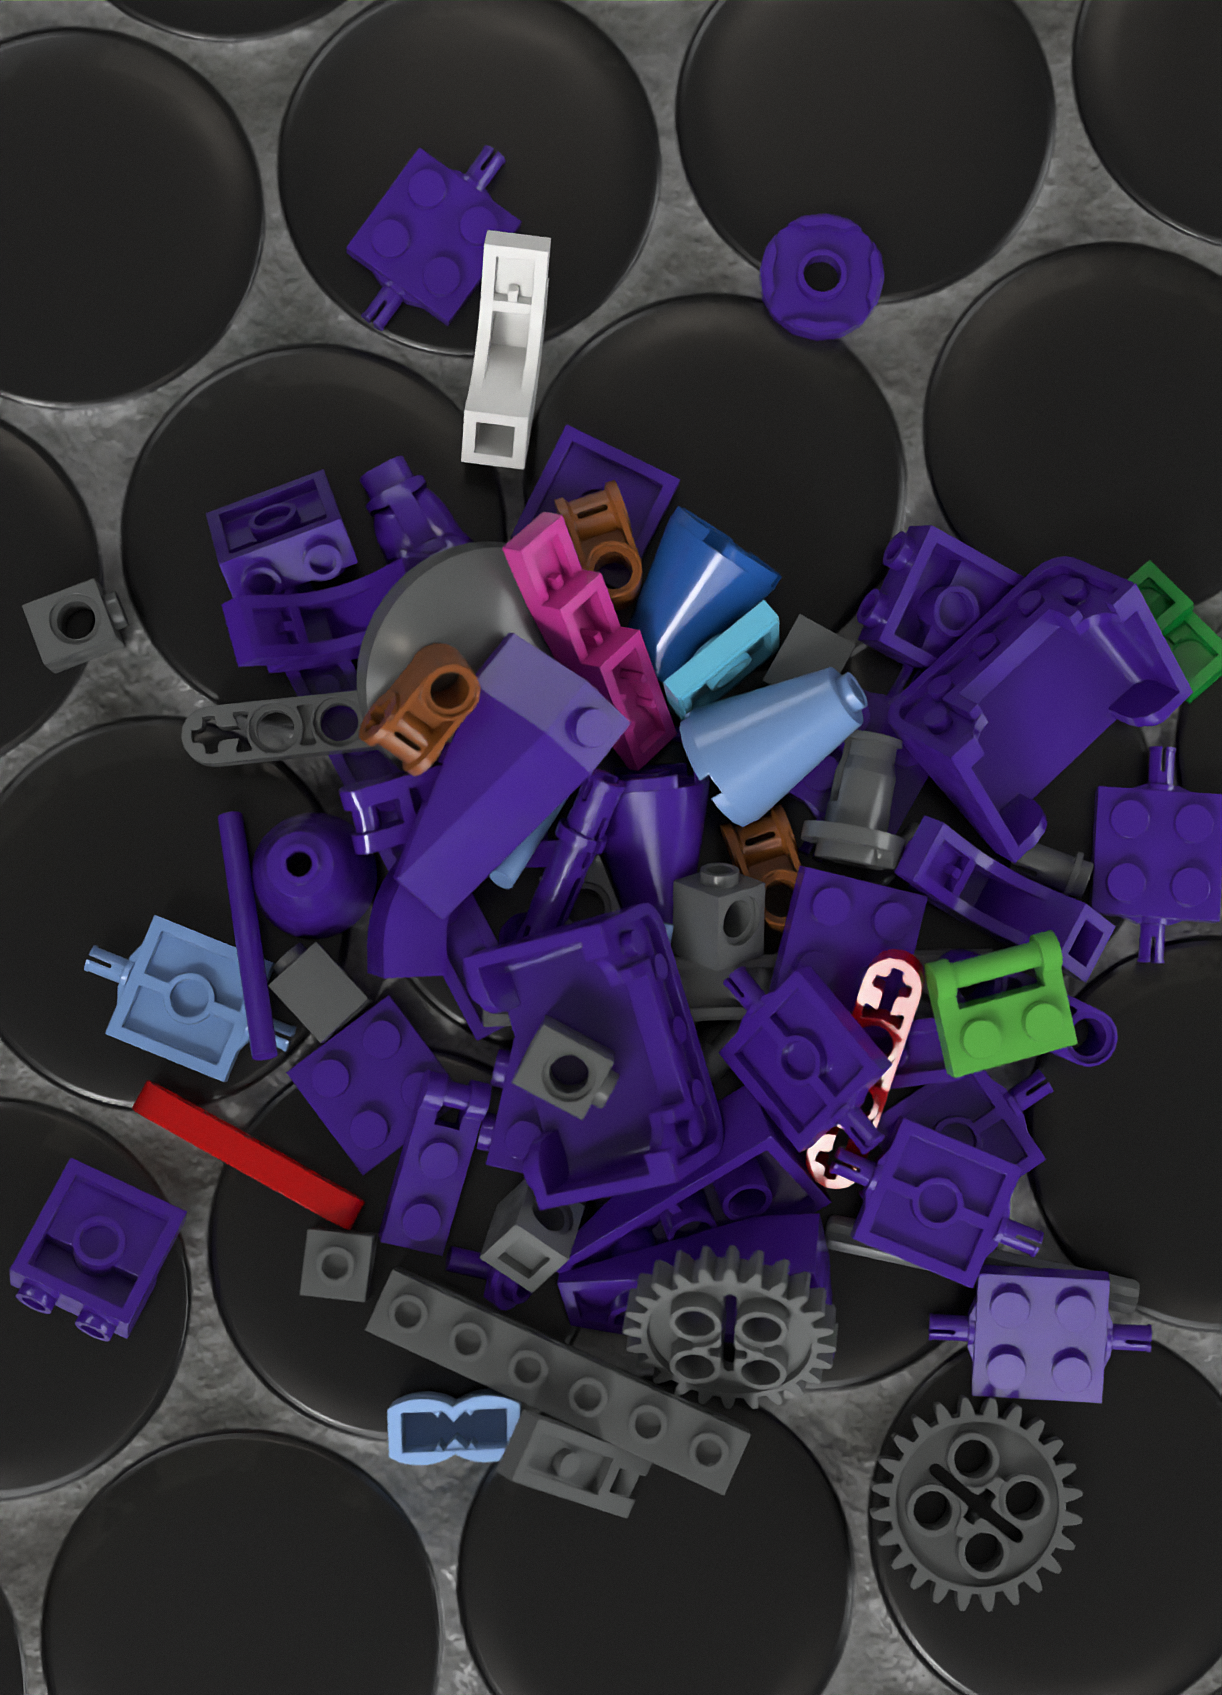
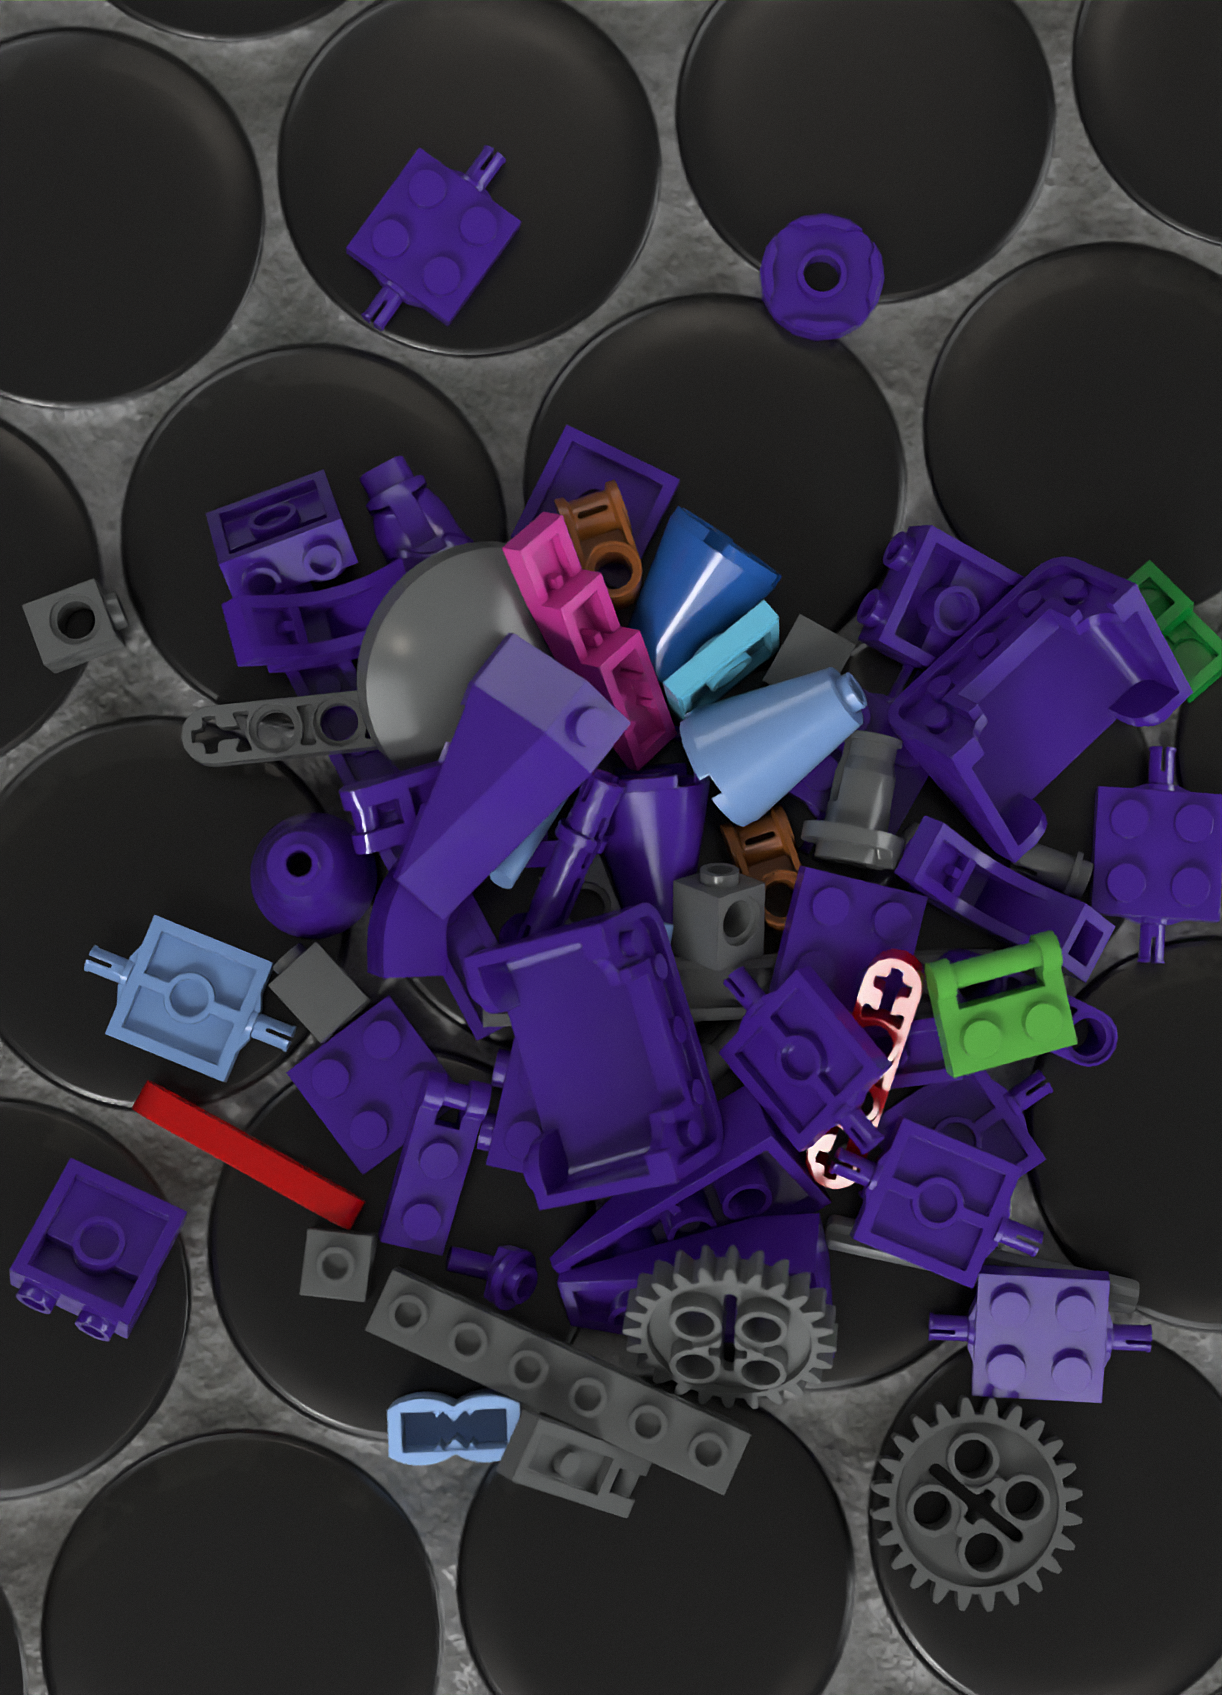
dark purple bar [218,811,278,1061] -> none
dark orange piece [359,643,480,776] -> none
white arch [461,230,551,470] -> none
dark grey brick [479,1179,585,1293] -> none
dark grey brick [512,1015,620,1120] -> none

